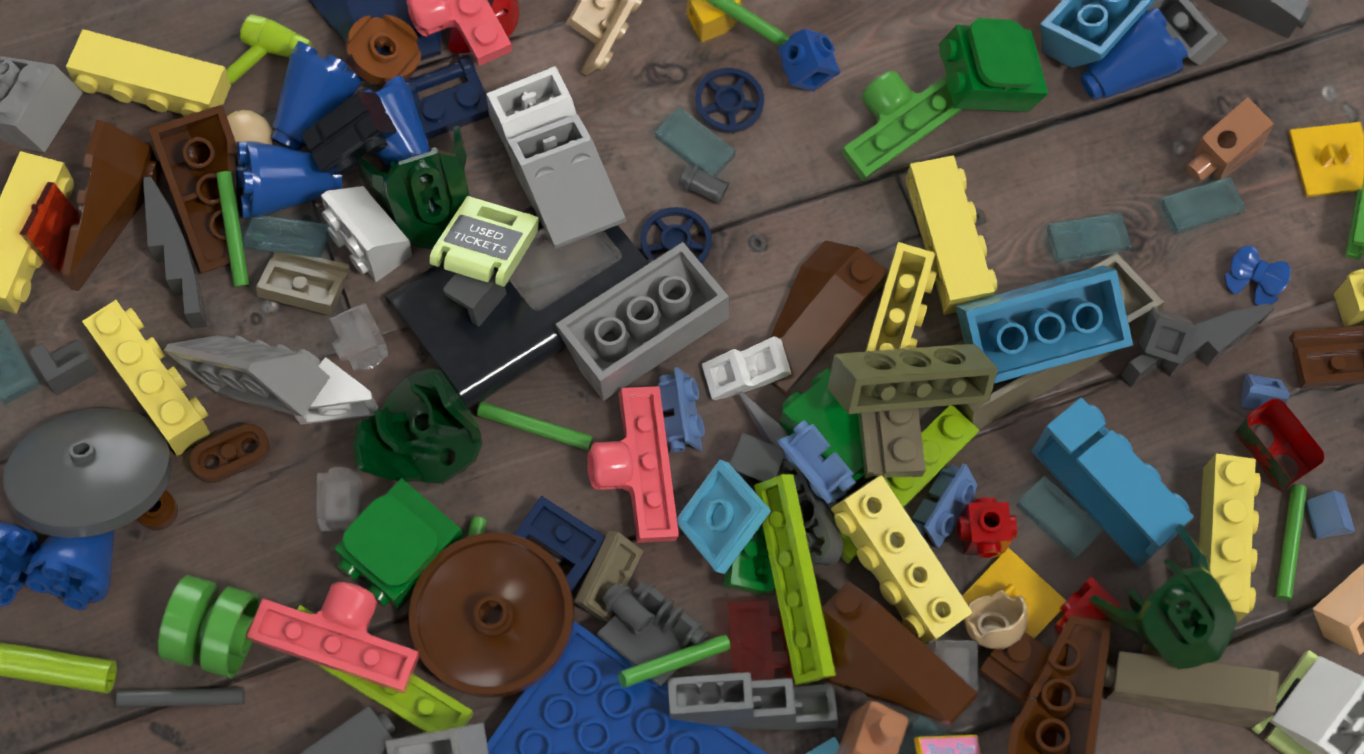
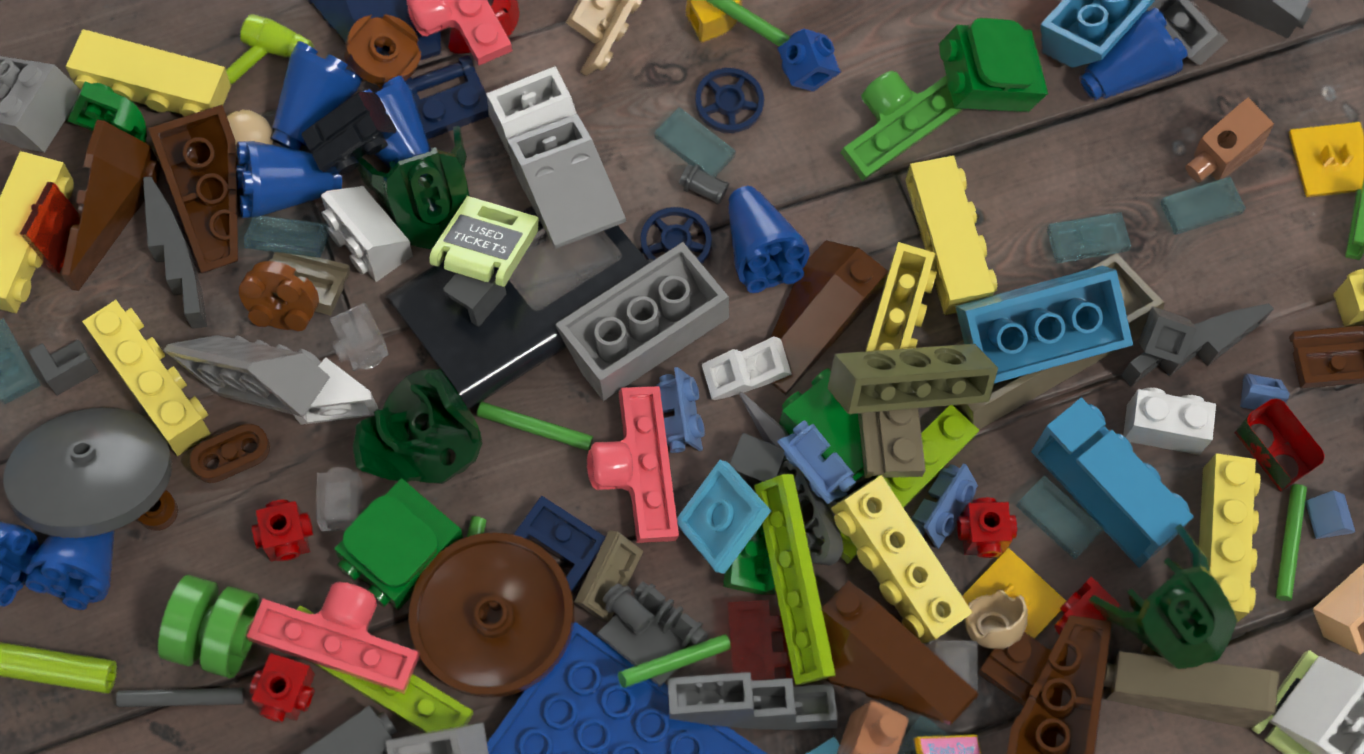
bright green bar [216,171,249,287] -> none
blue piece [1224,245,1291,306] -> none
none -> green slope [67,81,147,142]
none -> dark orange plate [239,261,319,331]
none -> red brick [250,653,315,723]
none -> red brick [251,499,314,562]
none -> blue cone [728,186,810,293]
none -> white brick [1123,388,1216,455]

